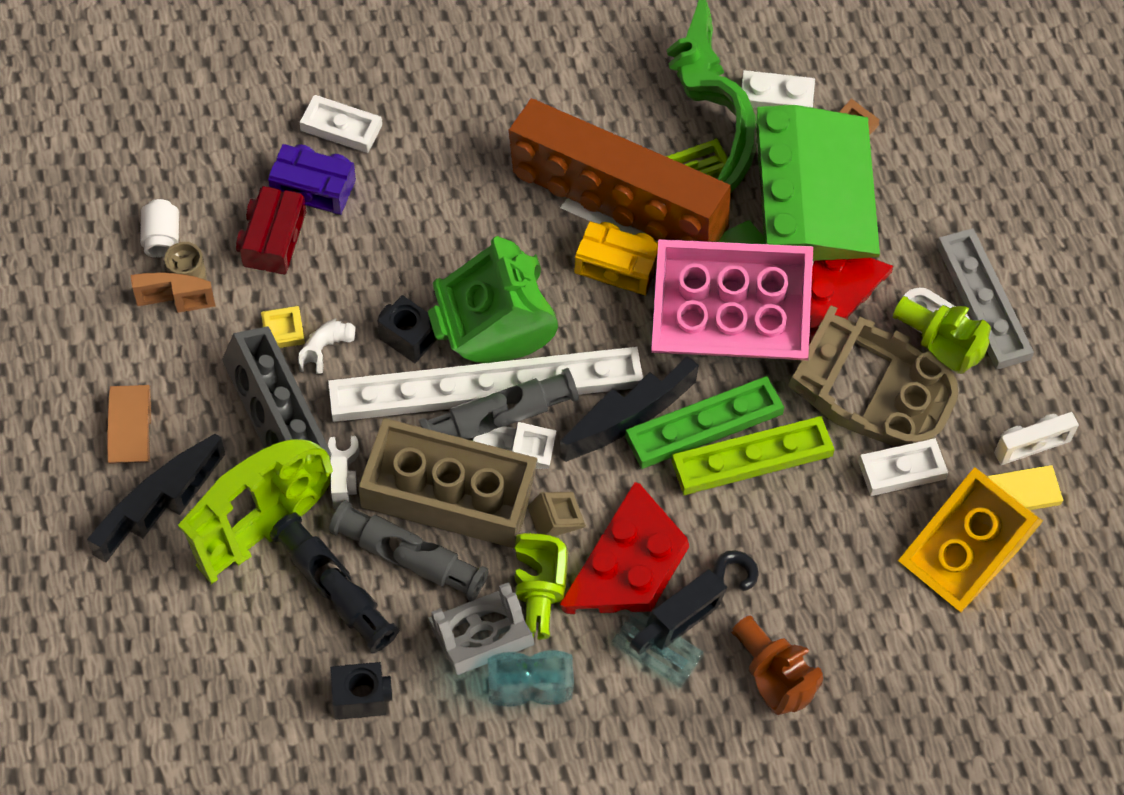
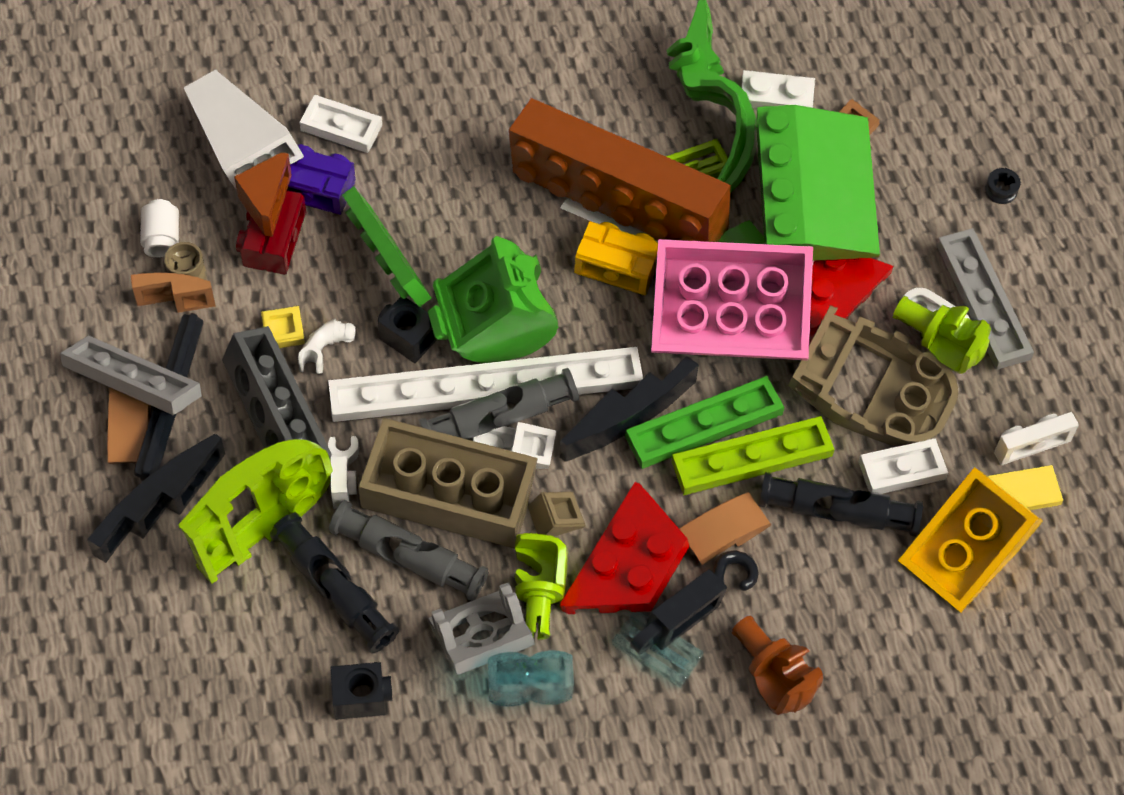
none -> light grey plate [60,335,202,415]
none -> black axle [134,313,204,481]
none -> white slope [183,70,304,190]
none -> dark orange slope [234,152,292,237]
none -> bright green plate [342,186,432,307]
none -> medium nougat slope [679,492,771,565]
none -> black piece [758,471,923,537]
none -> black bush [985,168,1021,204]

